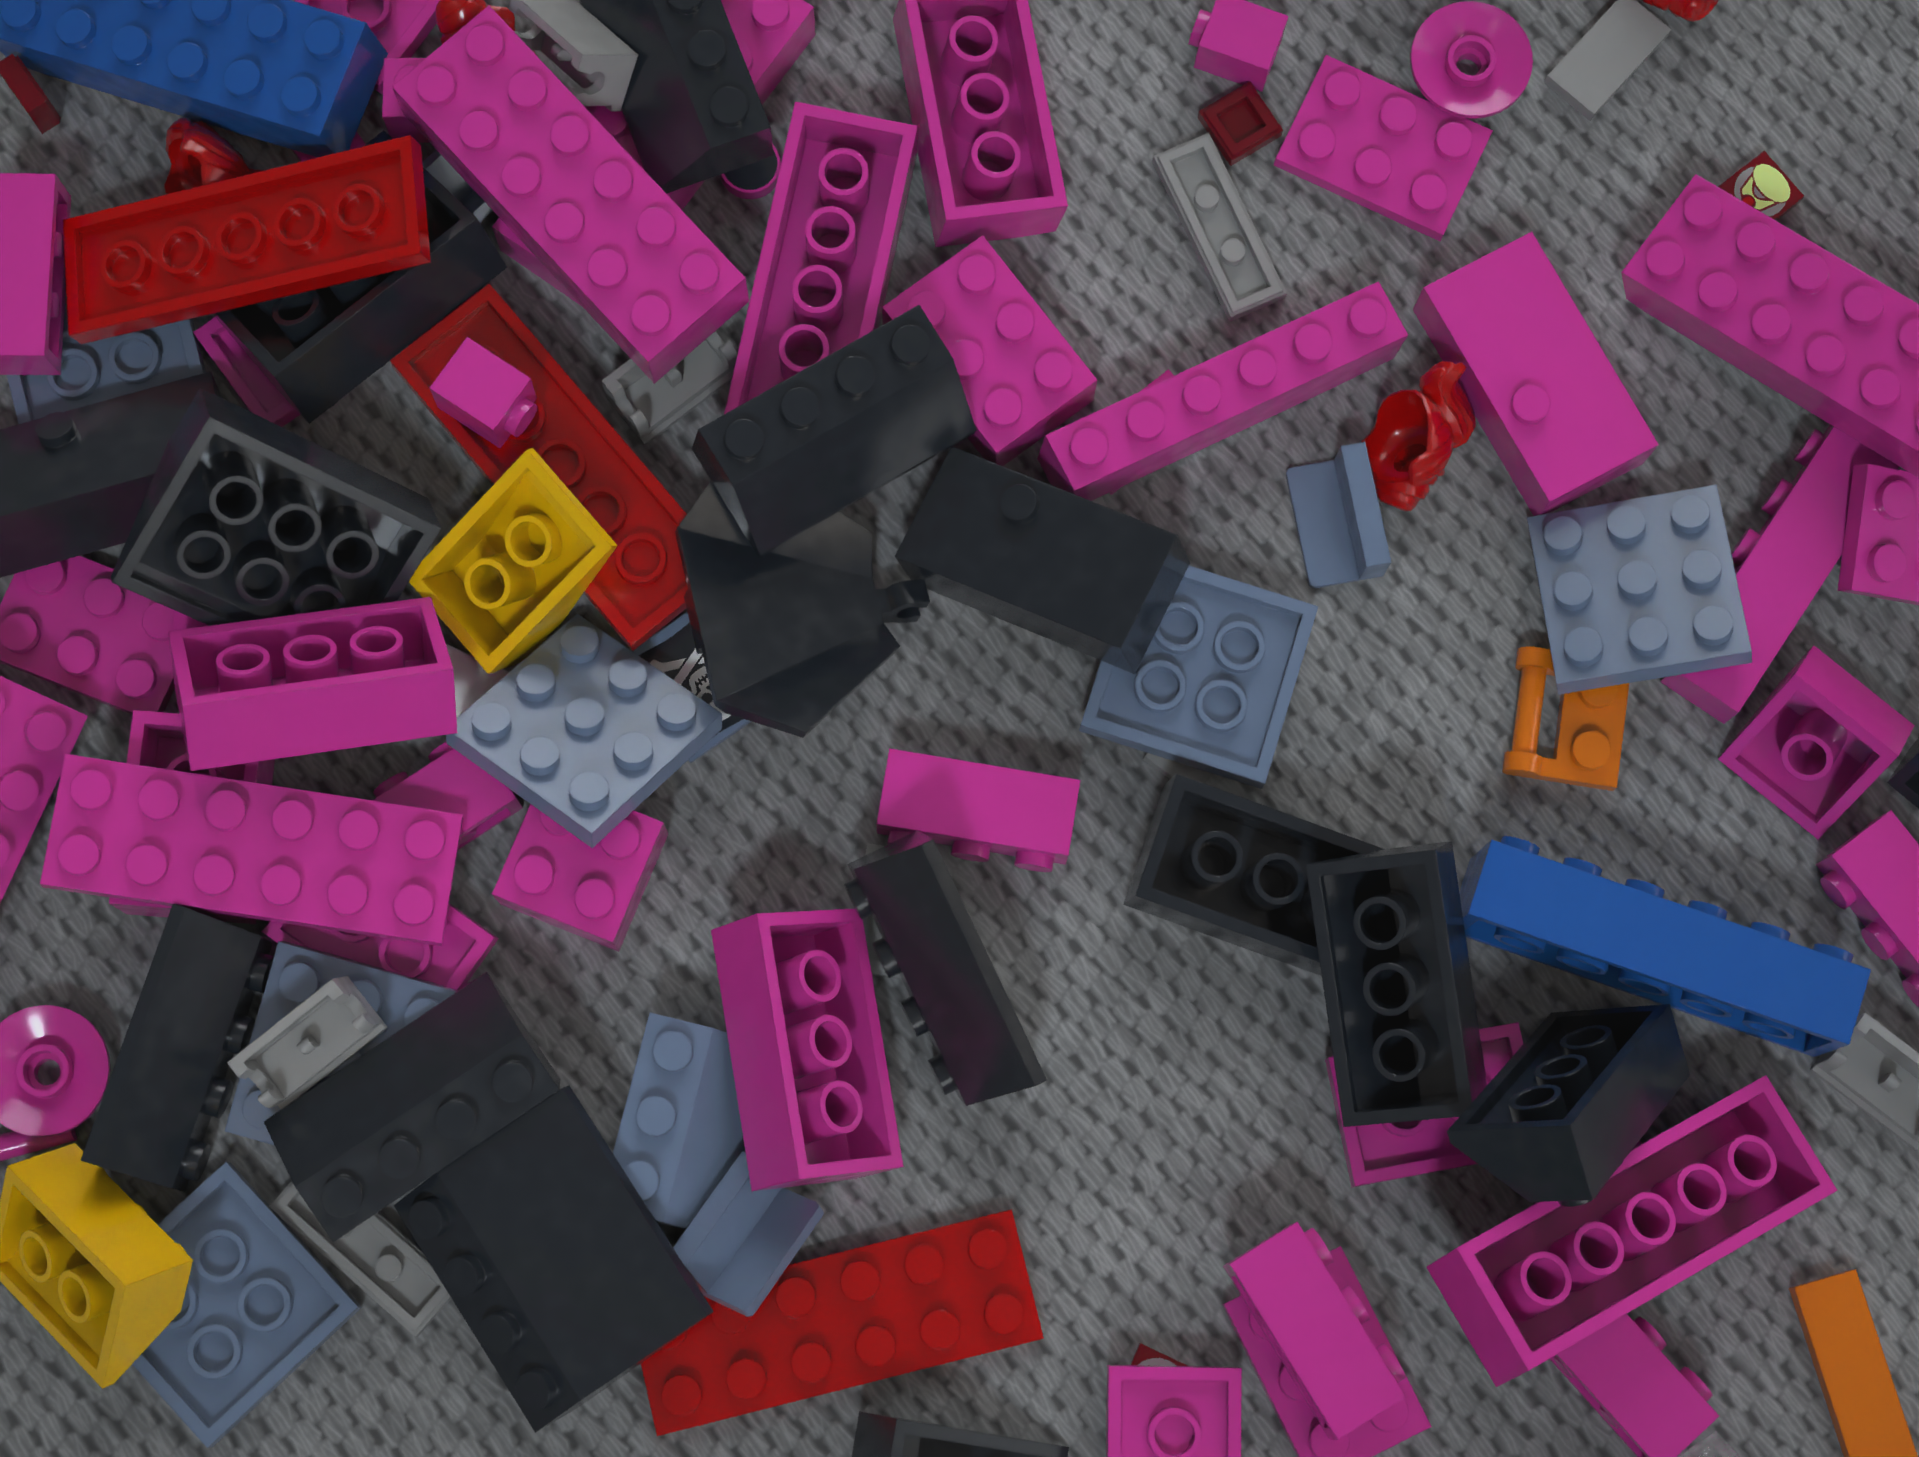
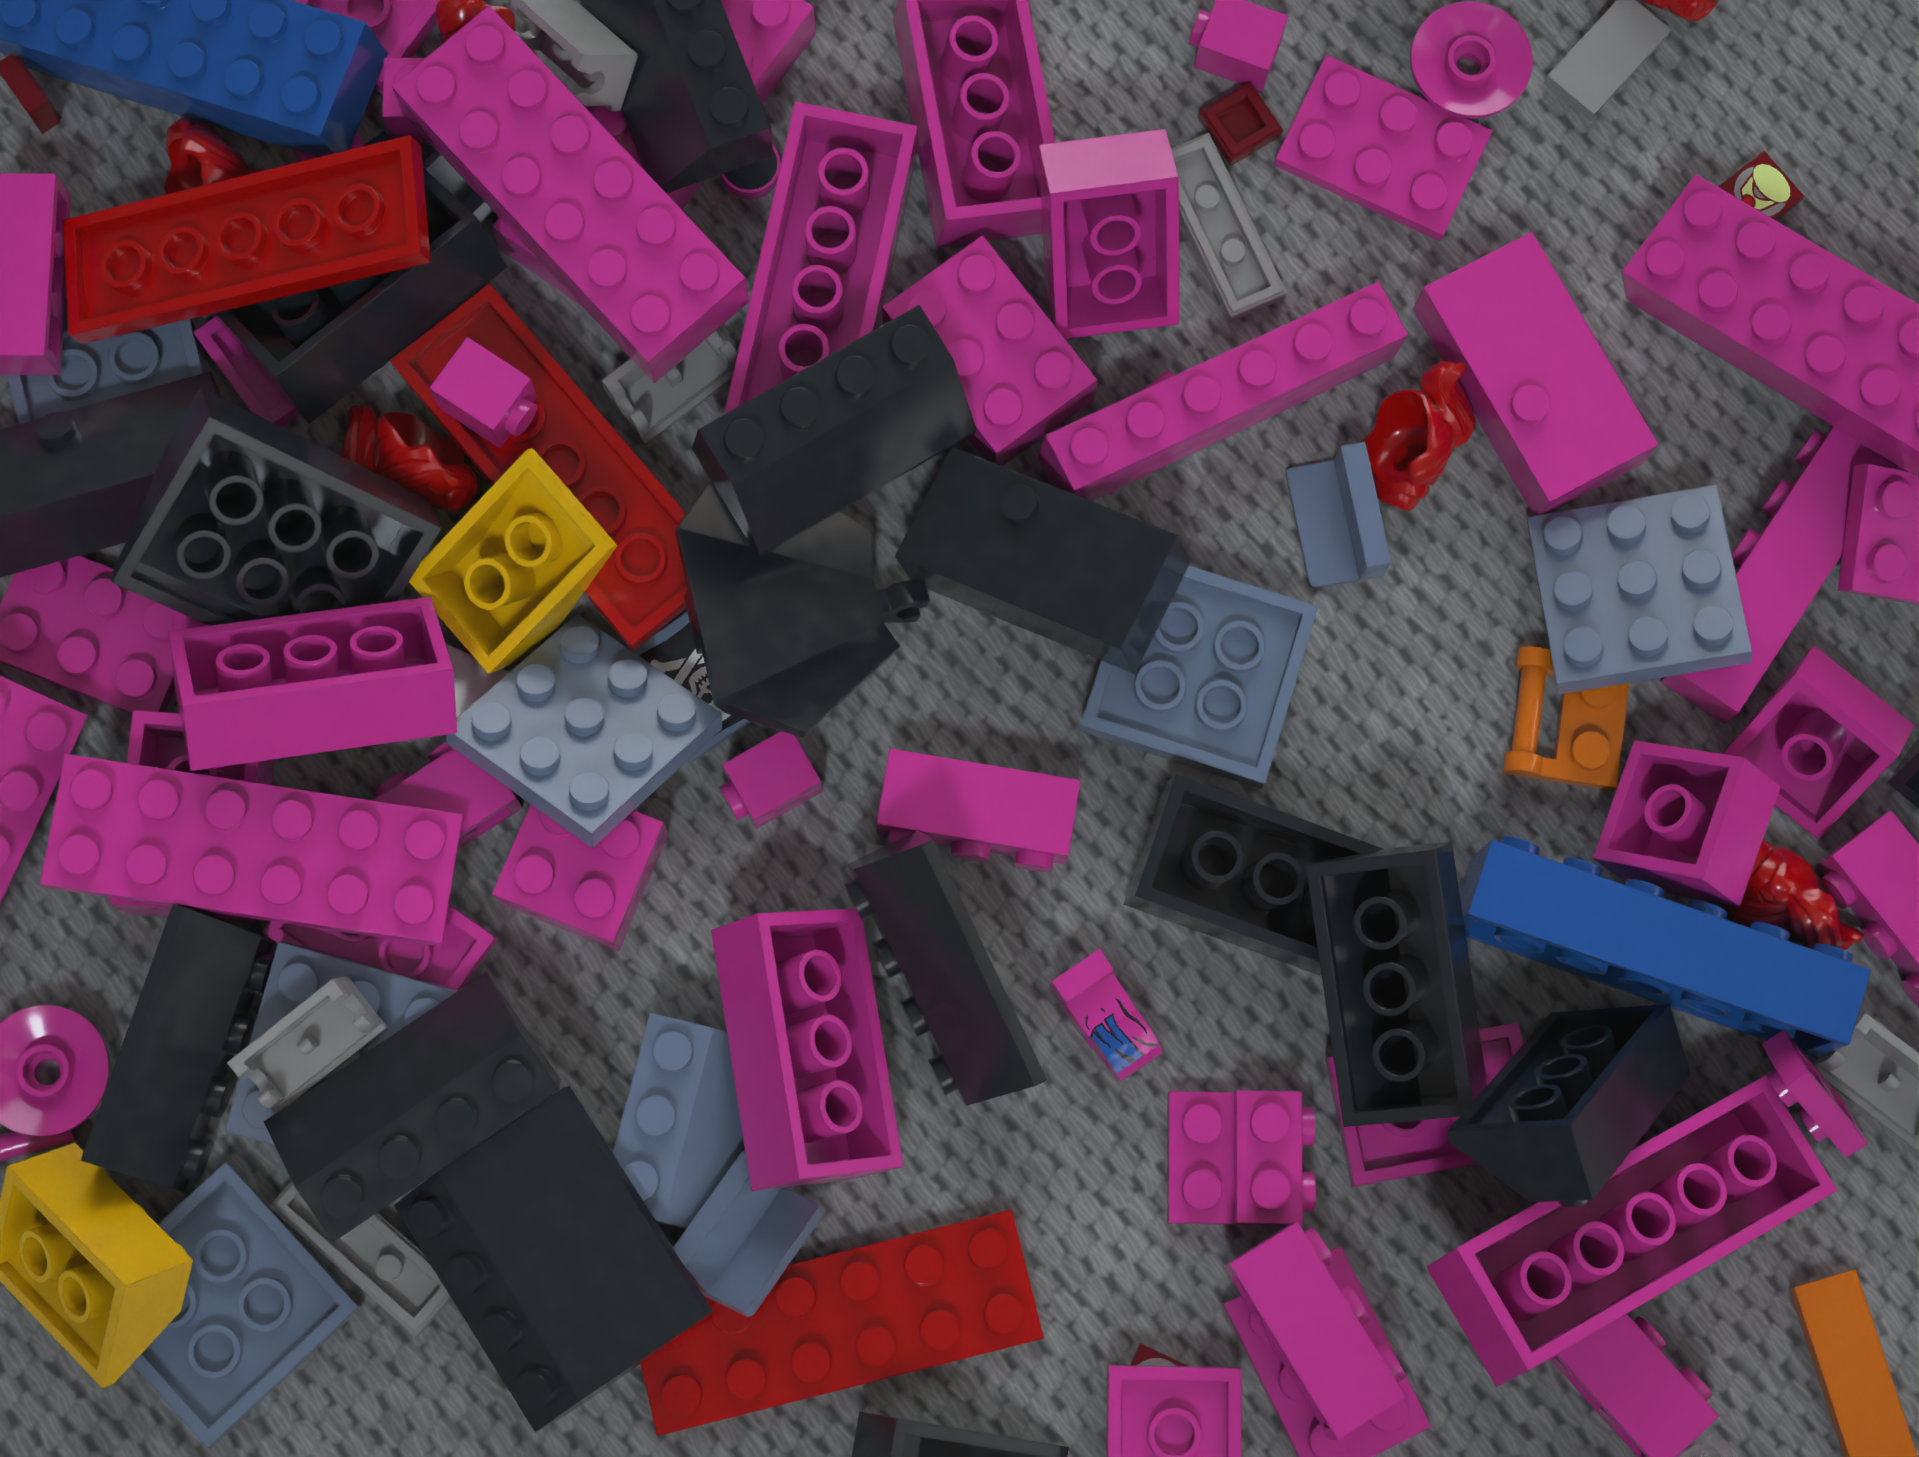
none -> red hair [342,403,479,511]
none -> dark pink brick [719,731,823,829]
none -> dark pink brick [1039,129,1179,339]
none -> dark pink leg [1049,949,1163,1082]
none -> dark pink plate [1167,1090,1316,1226]
none -> dark pink brick [1593,740,1781,907]
none -> red hair [1722,839,1864,950]
none -> dark pink plate [1762,1030,1868,1158]

